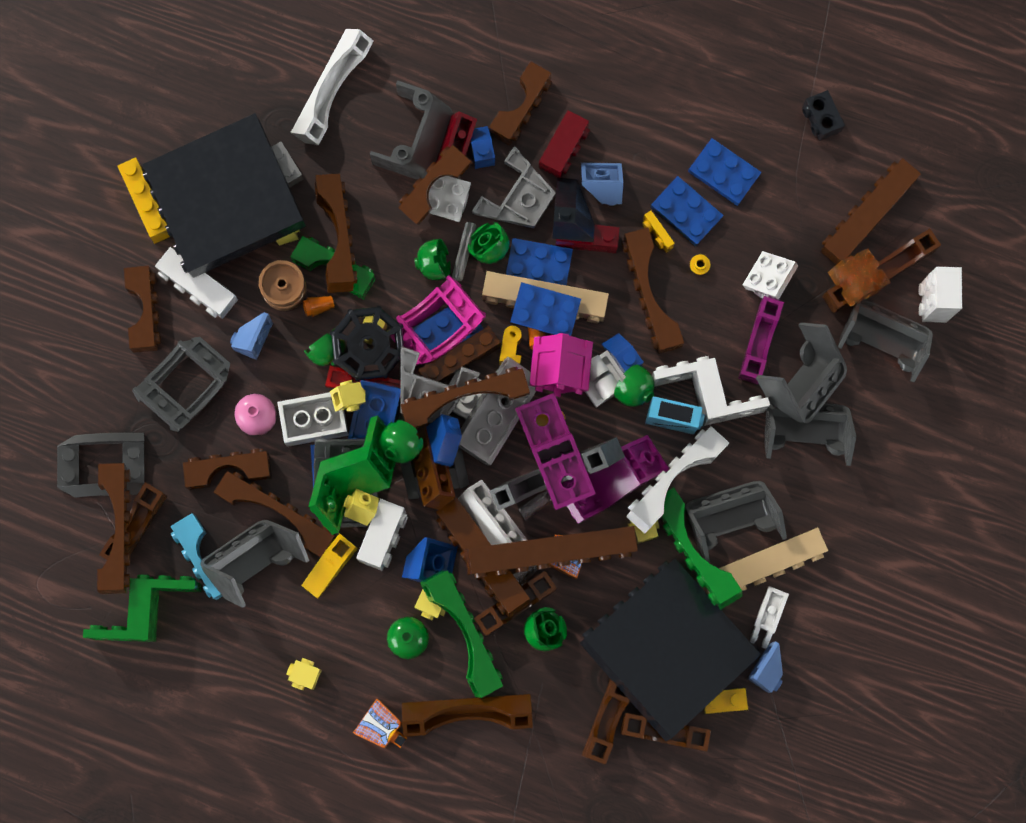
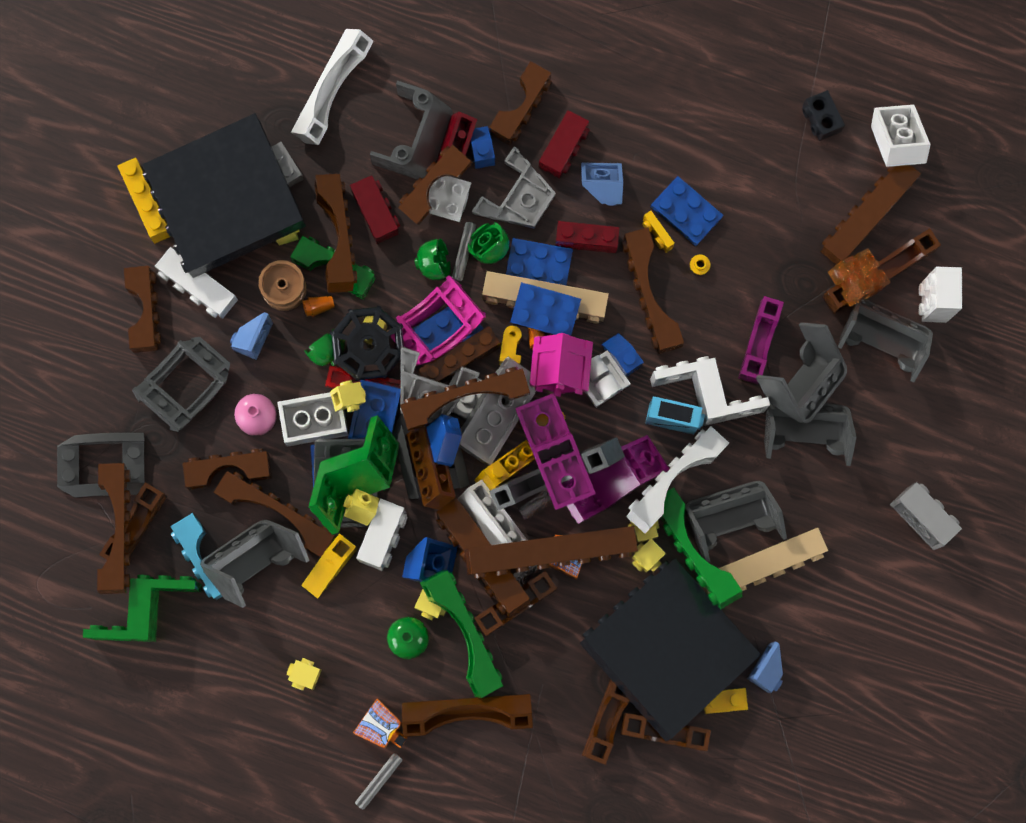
green cylinder [380,420,423,463] -> none
green cylinder [524,607,567,651] -> none
black wedge [552,178,595,242] -> none
green cylinder [614,364,654,407] -> none
blue plate [688,138,761,206] -> none
white plate [743,251,798,300] -> none
white hinge [749,586,789,649] -> none
none -> dark red brick [350,175,400,244]
none -> light grey axle [355,753,402,810]
none -> yellow slope [474,440,535,490]
none -> light yellow brick [632,539,666,573]
none -> white brick [871,105,931,167]
none -> light grey brick [890,482,962,550]

